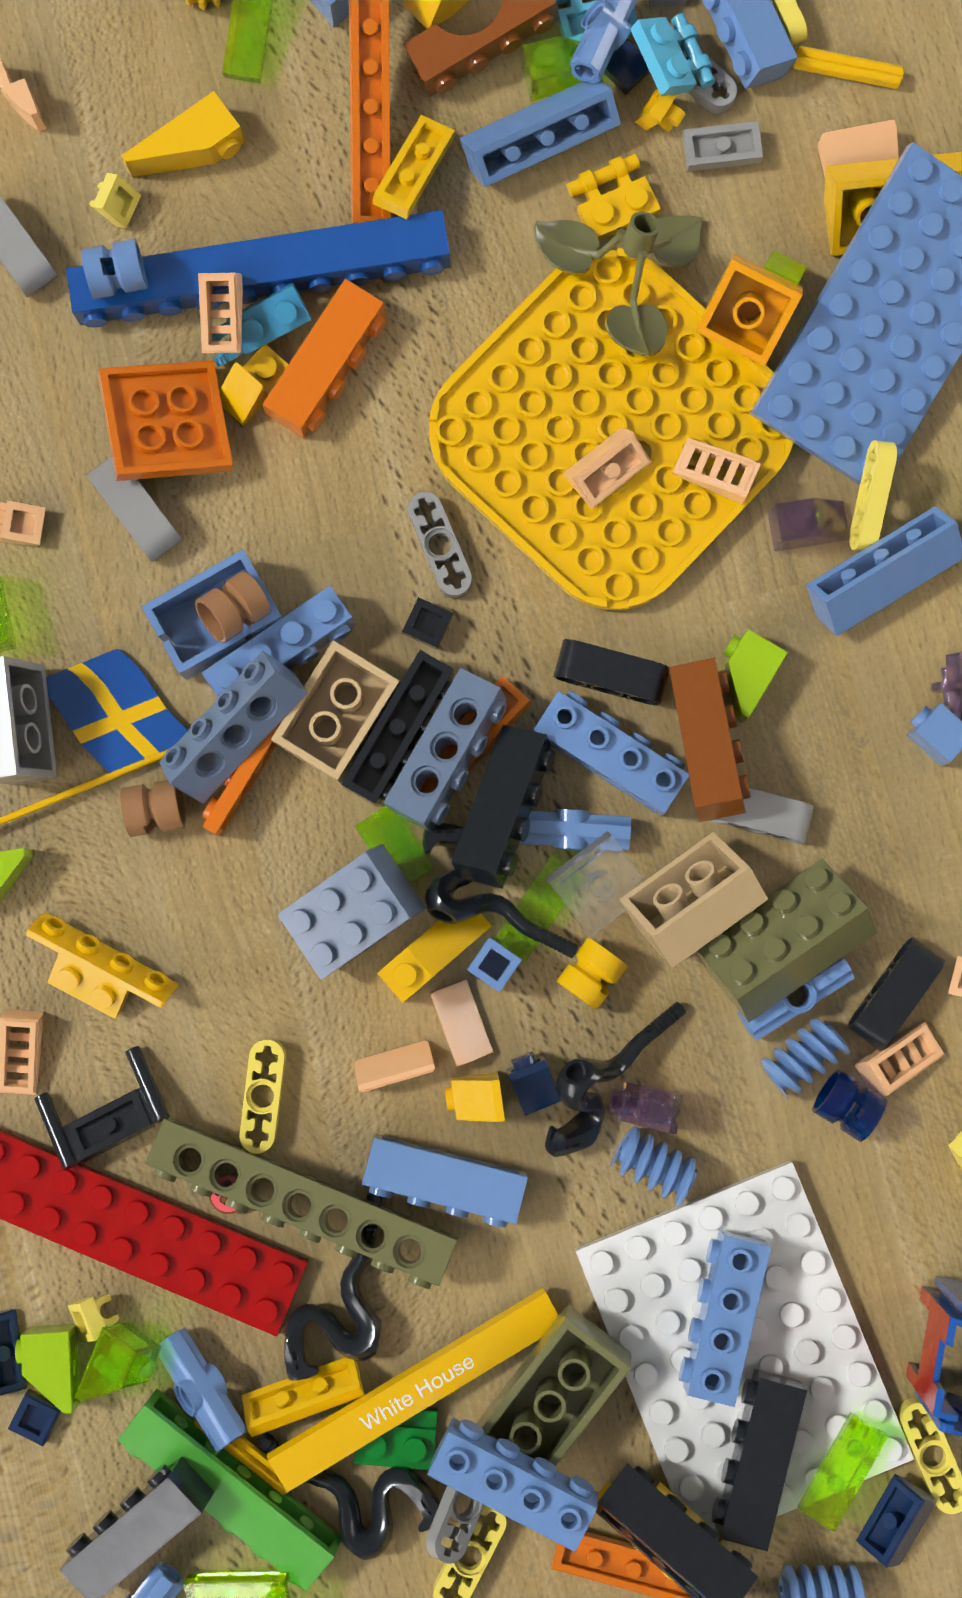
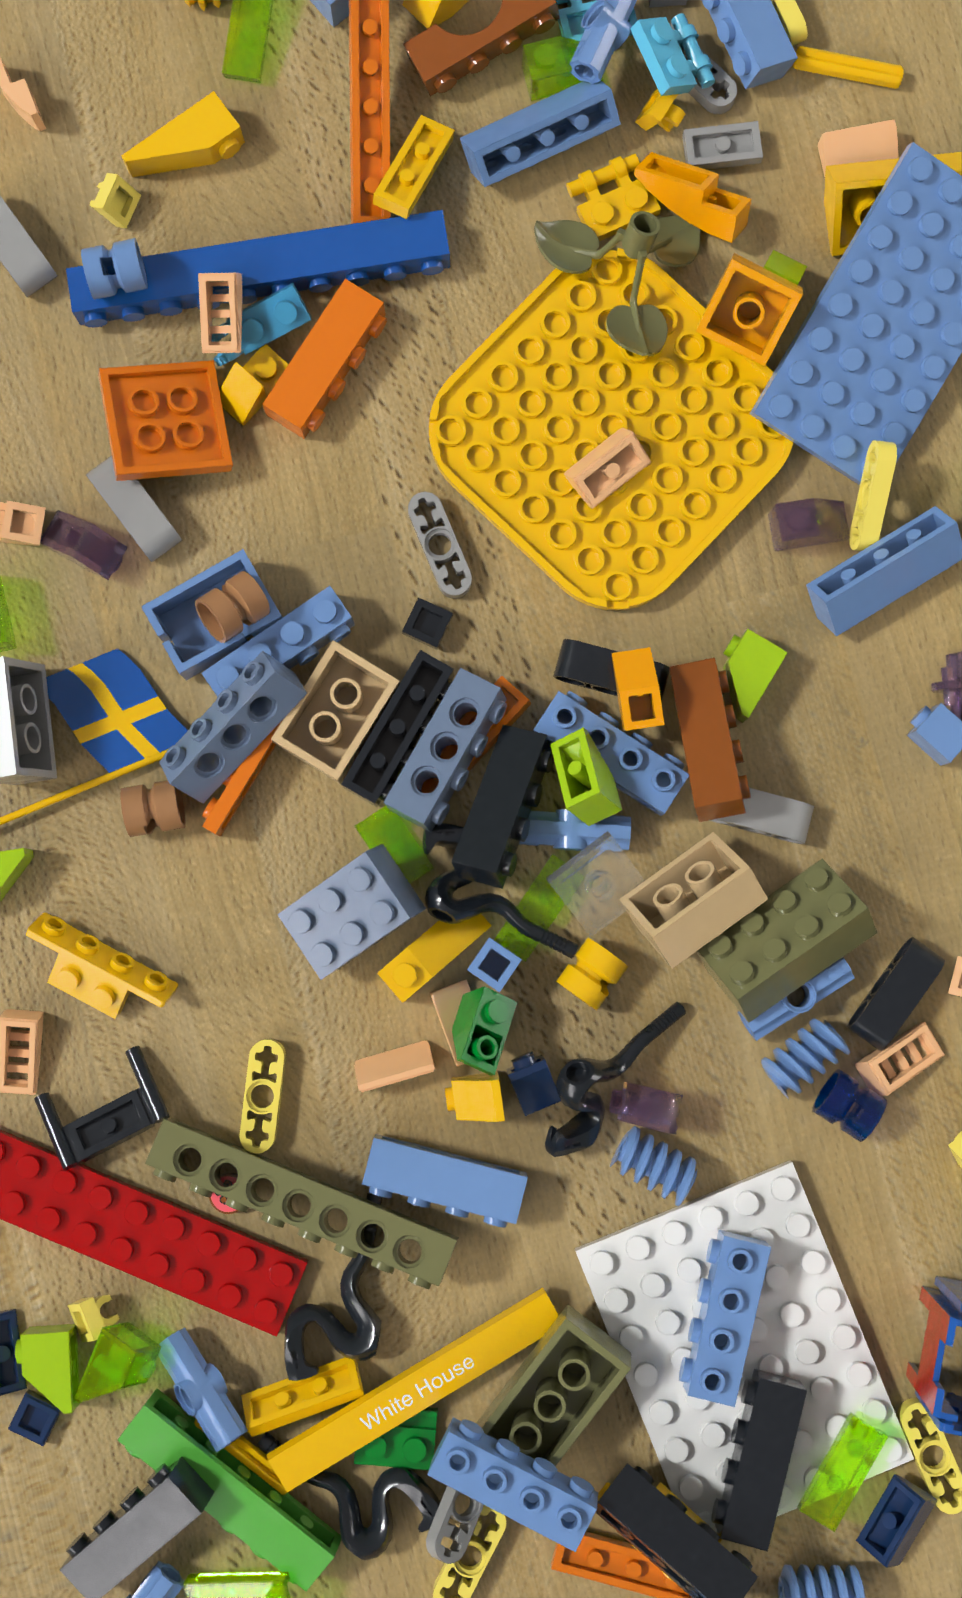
dark blue tile [604,39,650,95] -> none
light nougat slope [672,438,761,504] -> none
none -> slope [40,510,128,580]
none -> green slope [452,986,517,1076]
none -> lime slope [550,727,622,826]
none -> light orange slope [611,647,665,731]
none -> light orange slope [634,152,752,243]

